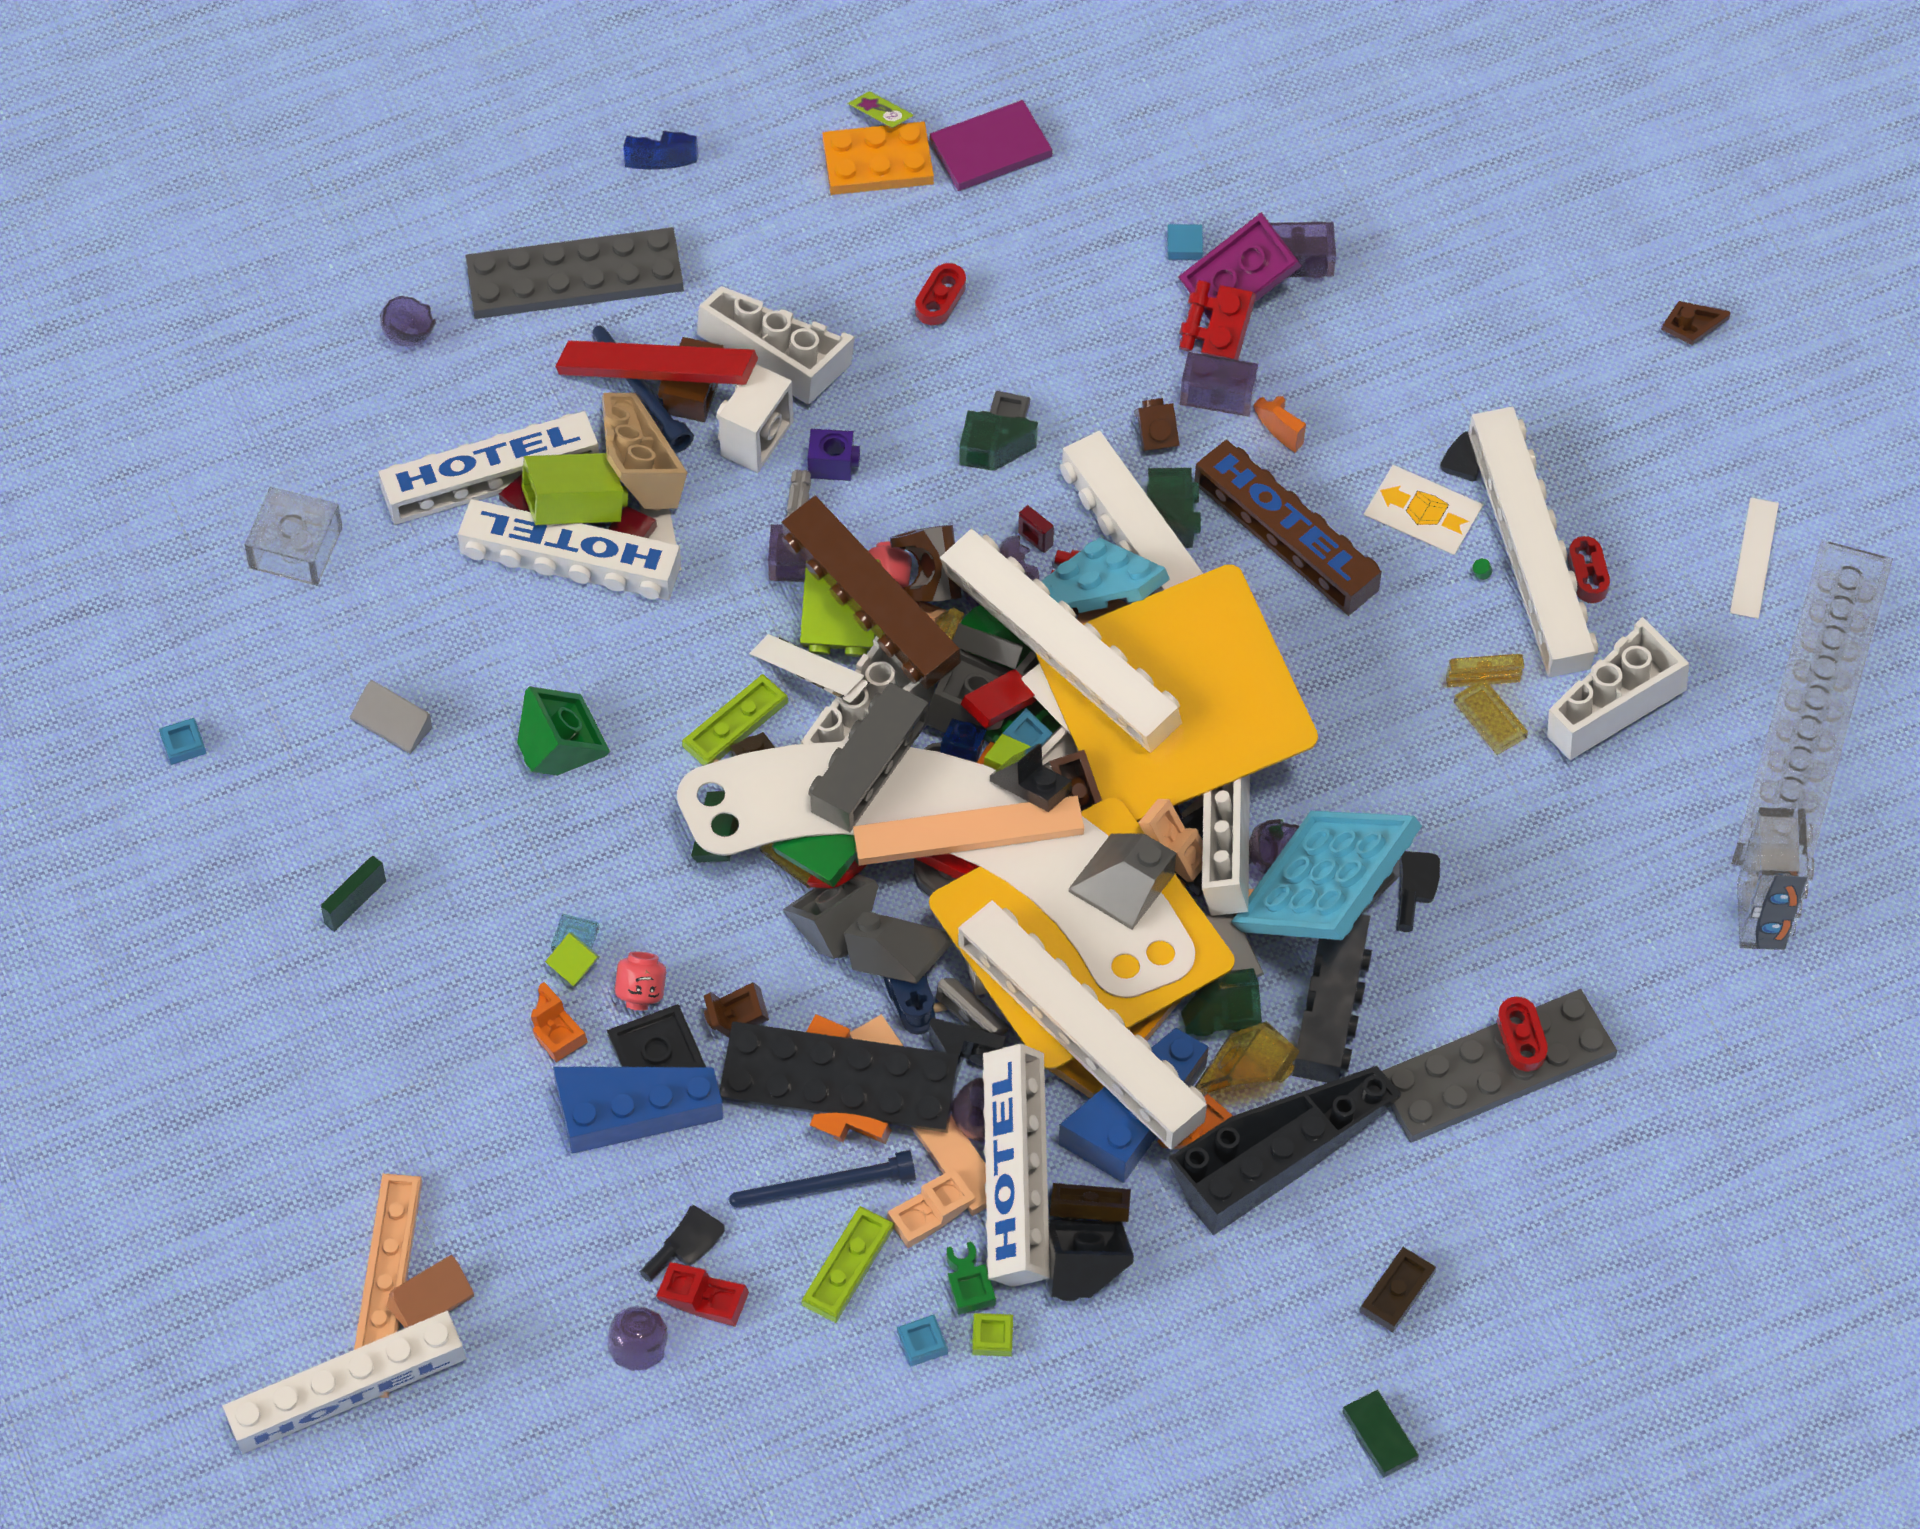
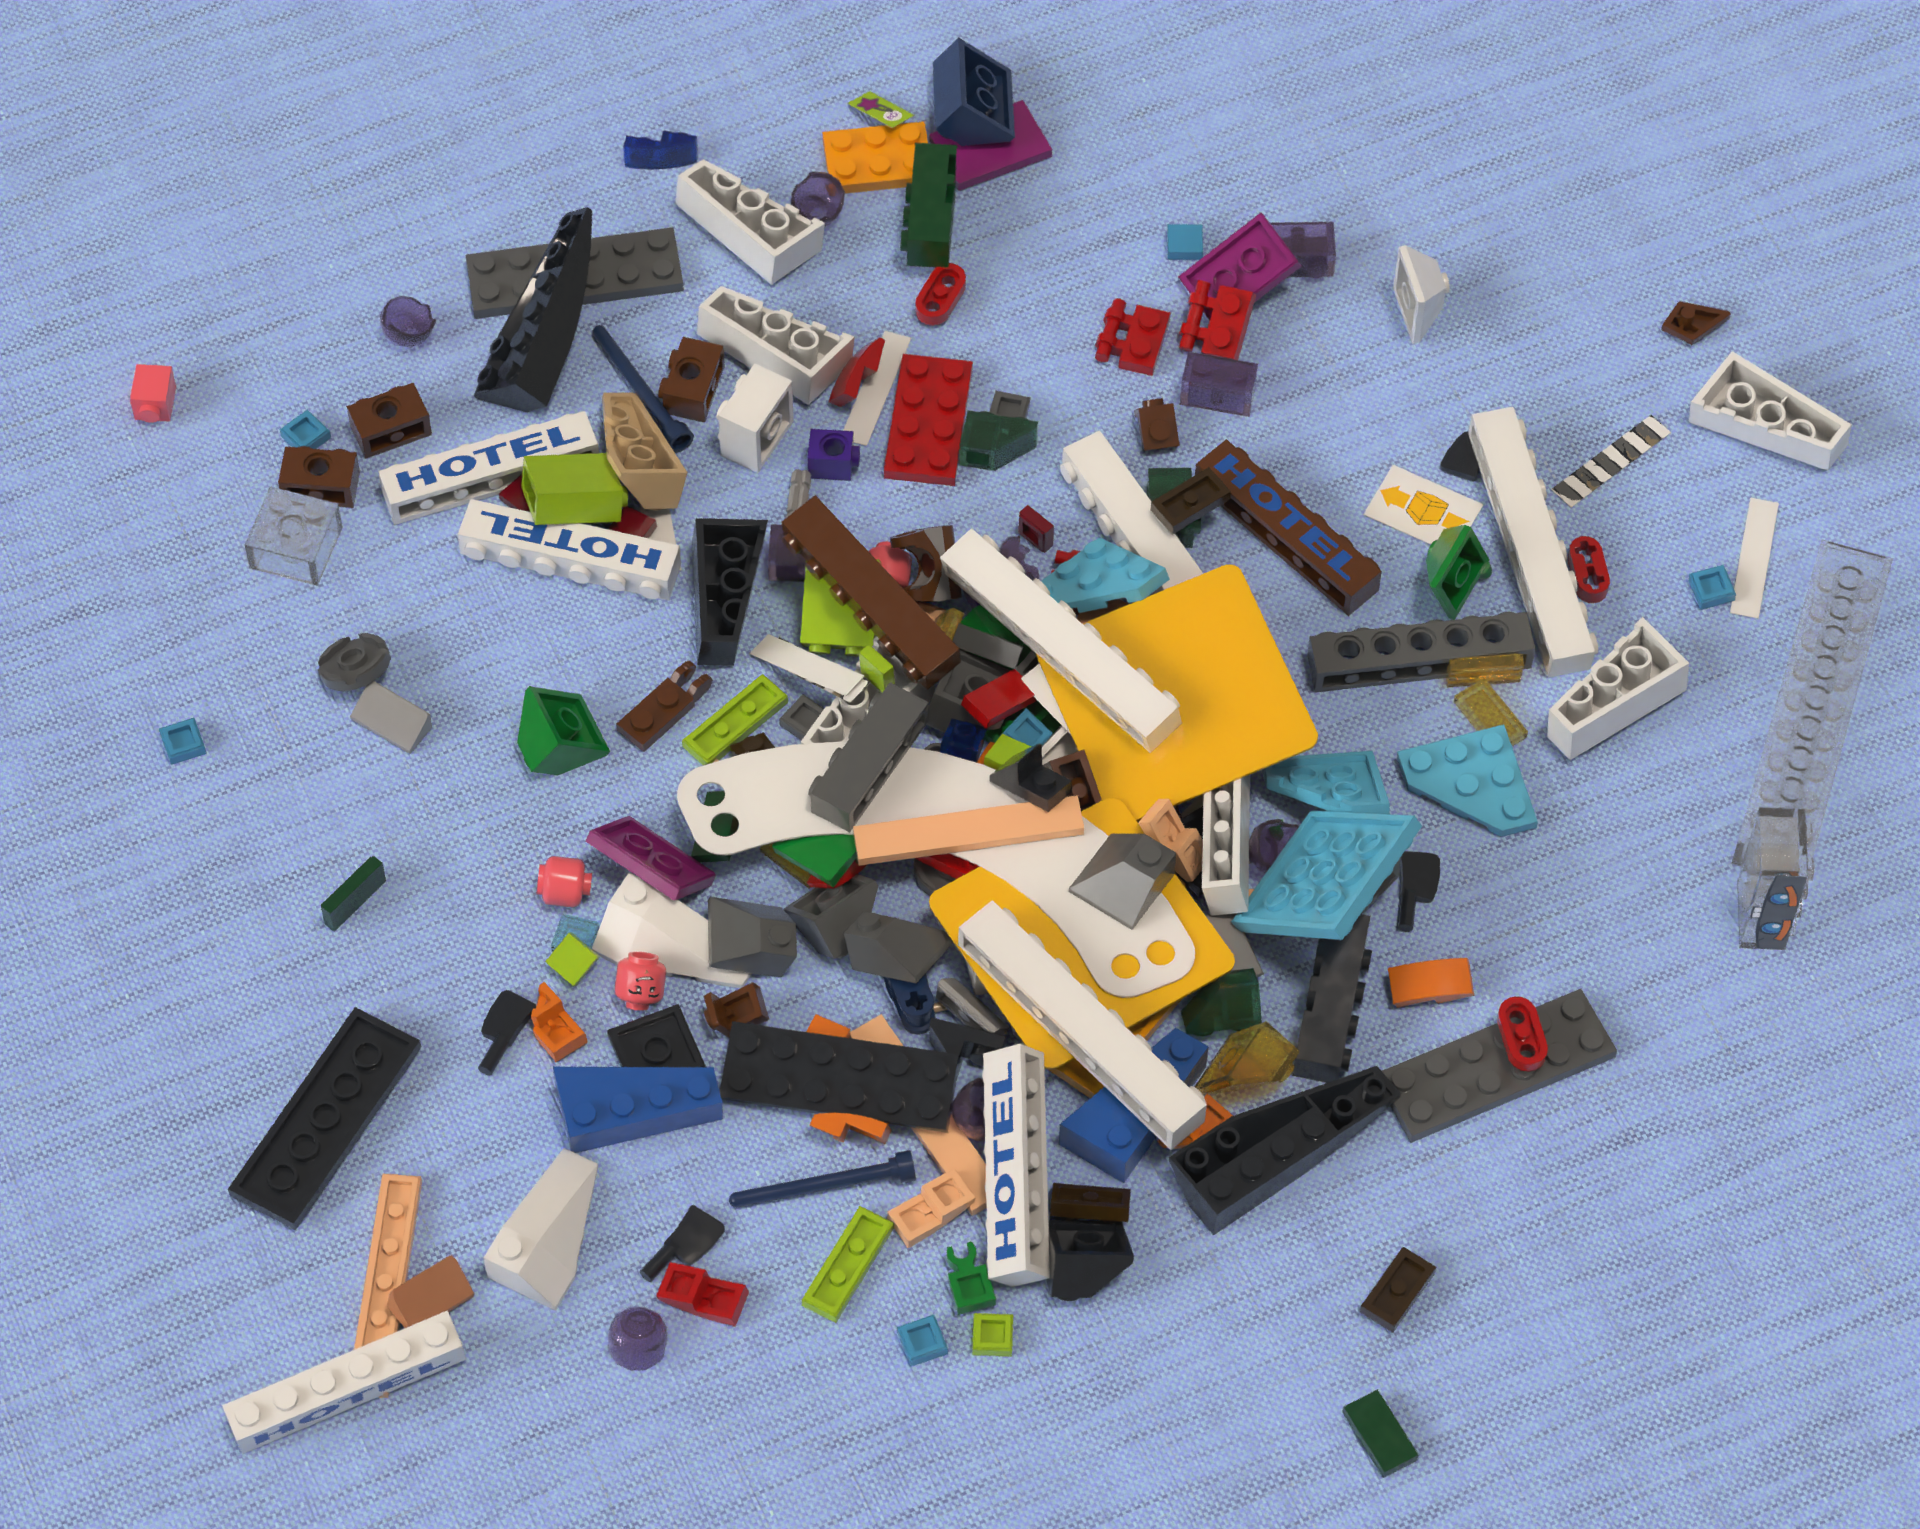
red tile [555,340,758,385] -> none
orange slope [1253,396,1306,453] -> none
none -> coral brick [130,364,176,423]
none -> black plate [228,1007,421,1230]
none -> reddish brown brick [278,446,360,508]
none -> dark azure tile [280,409,331,449]
none -> dark grey tile [318,633,391,691]
none -> reddish brown brick [347,382,432,459]
none -> black wedge [473,207,592,412]
none -> black piece [478,990,536,1076]
none -> white wedge [483,1148,598,1311]
none -> coral head [536,856,592,907]
none -> magenta tile [585,816,716,901]
none -> white wedge [592,873,752,989]
none -> reddish brown hinge [616,661,713,752]
none -> white wedge [675,159,825,285]
none -> black wedge [692,518,768,666]
none -> dark grey slope [708,897,797,977]
none -> dark grey tile [779,694,824,740]
none -> clear purple hair [790,171,845,227]
none -> red slope [829,337,885,407]
none -> white sticker [843,331,911,446]
none -> lime tile [859,645,895,693]
none -> red plate [884,354,973,486]
none -> dark green wedge [900,143,957,268]
none -> dark blue slope [933,37,1015,146]
none -> red plate [1095,298,1171,376]
none -> dark brown plate [1150,467,1231,535]
none -> medium azure plate [1262,751,1390,814]
none -> dark grey brick [1307,612,1535,692]
none -> orange slope [1388,958,1475,1008]
none -> white slope [1393,245,1450,344]
none -> medium azure plate [1397,724,1538,837]
none -> green slope [1426,525,1490,620]
none -> sticker [1551,415,1671,507]
none -> dark azure tile [1688,564,1736,610]
none -> white wedge [1689,351,1852,471]

